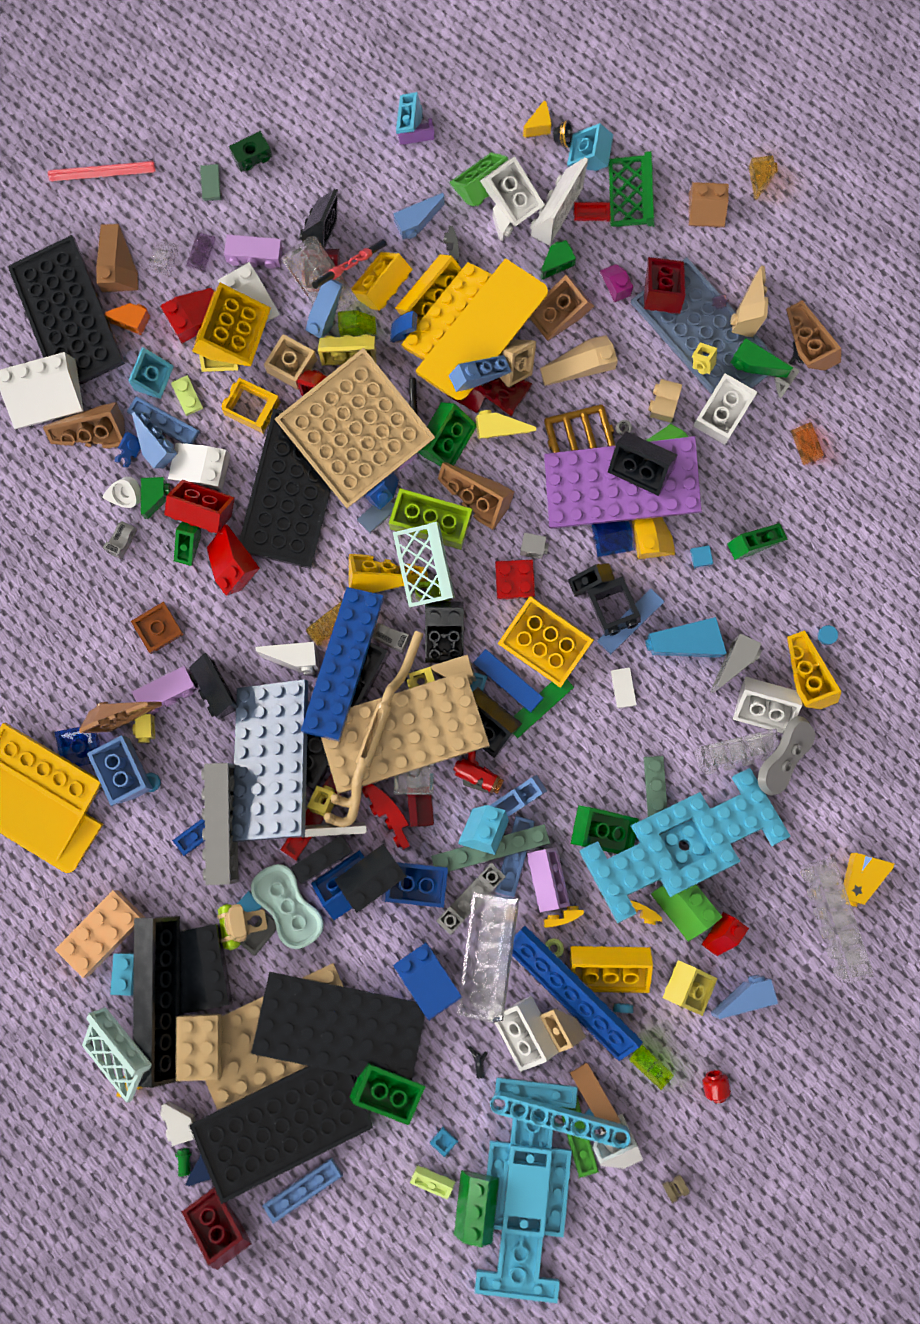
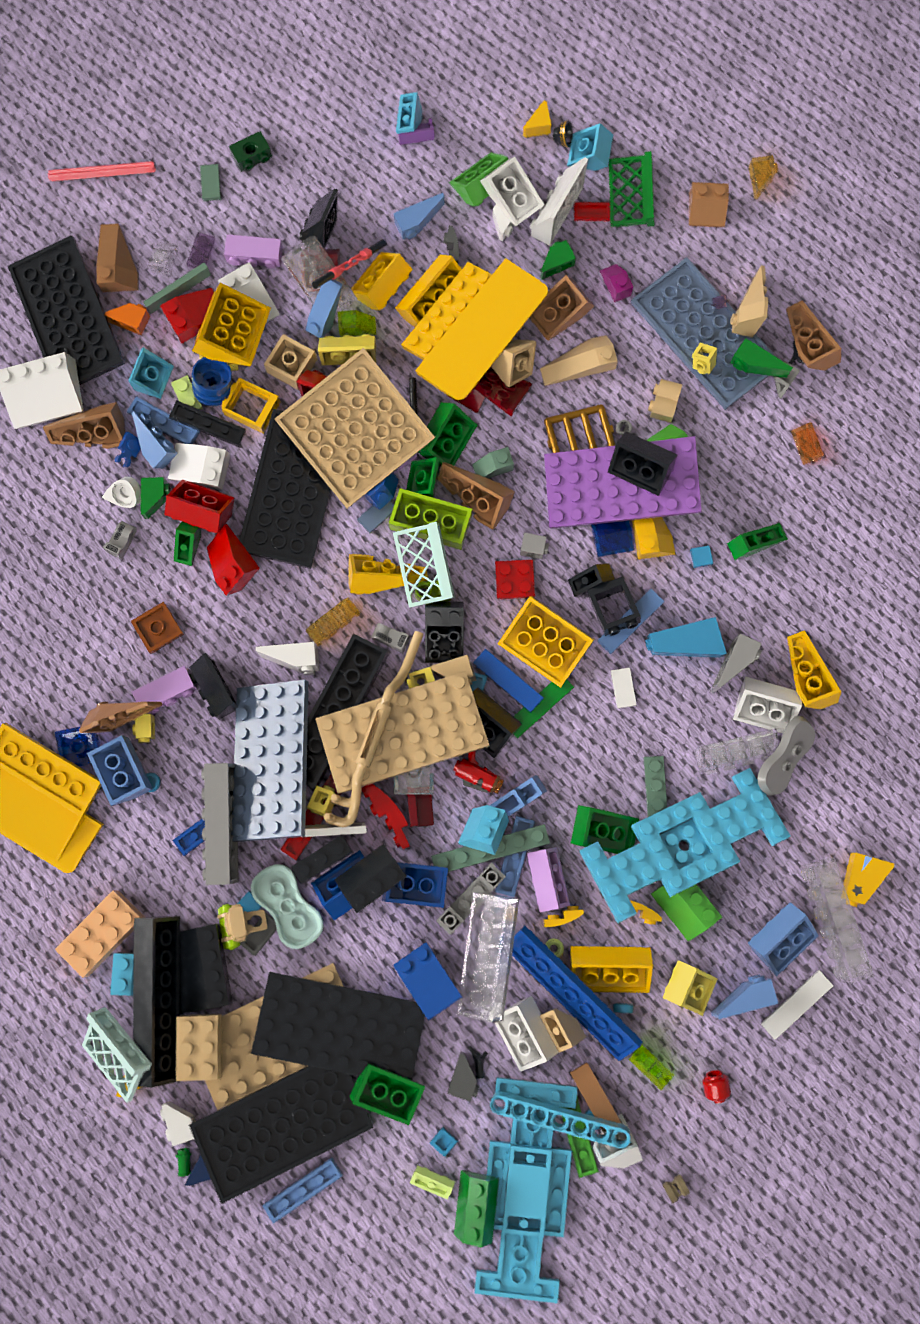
dark red slope [182,1187,252,1270] -> none
blue plate [301,587,384,742] -> none
blue slope [390,311,417,343] -> none
medium blue slope [449,355,512,392] -> none
light yellow slope [475,410,536,439] -> none
dark red slope [644,257,685,314] -> none
white slope [693,373,757,445] -> none
red slope [702,912,749,956] -> none
dark azure tile [817,625,838,645] -> none
none -> sand green tile [143,263,211,314]
none -> black tile [169,400,246,447]
none -> blue wheel [192,357,232,406]
none -> green slope [406,457,440,498]
none -> dark grey slope [447,1051,479,1102]
none -> sand green slope [472,447,514,478]
none -> medium blue slope [748,902,819,976]
none -> white tile [760,970,833,1040]

